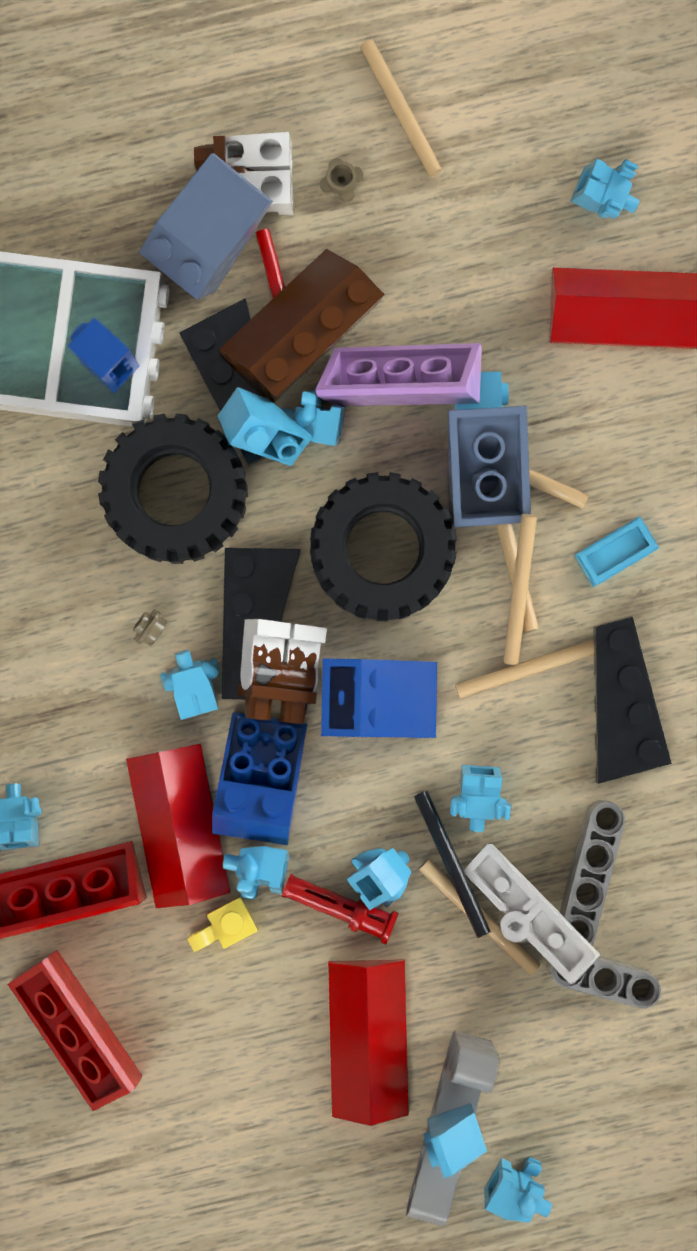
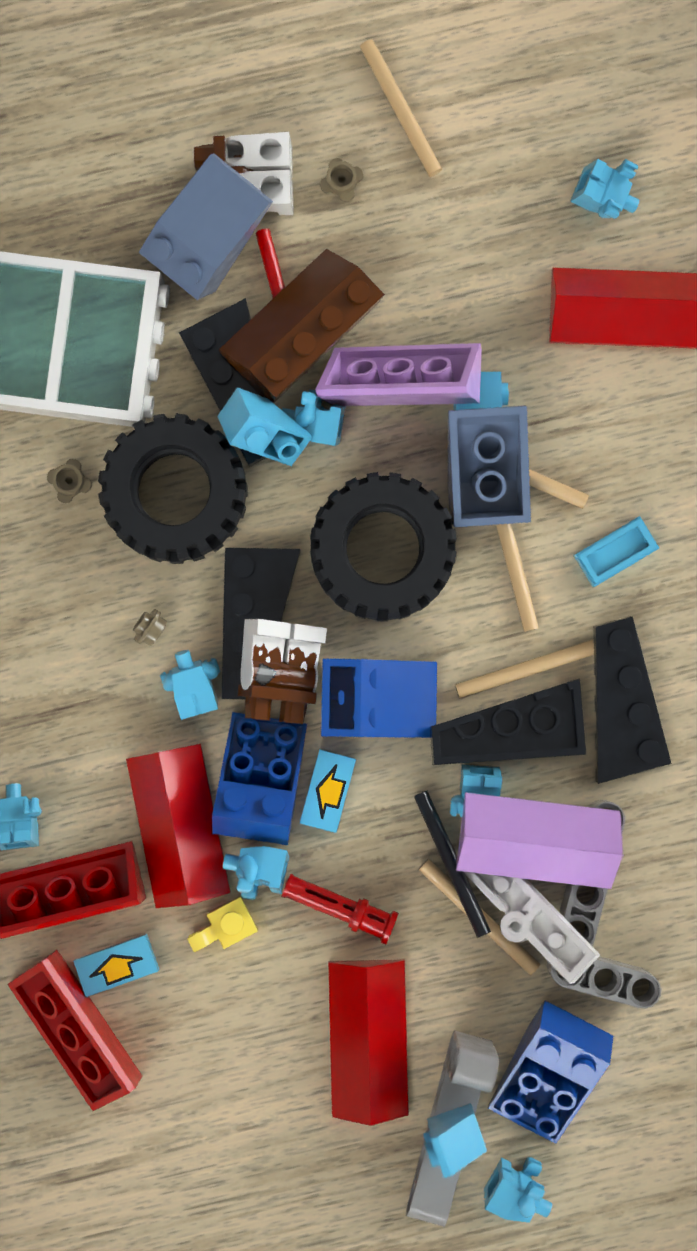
blue brick [67,317,140,393] -> none
medium azure piece [346,848,412,910] -> none
tan bar [503,514,537,665] -> none
none -> dark tan plate [47,459,92,503]
none -> medium azure tile [73,934,160,997]
none -> medium azure tile [300,749,356,833]
none -> black wing [430,678,586,765]
none -> lavender slope [456,792,623,889]
none -> blue slope [488,1000,614,1144]

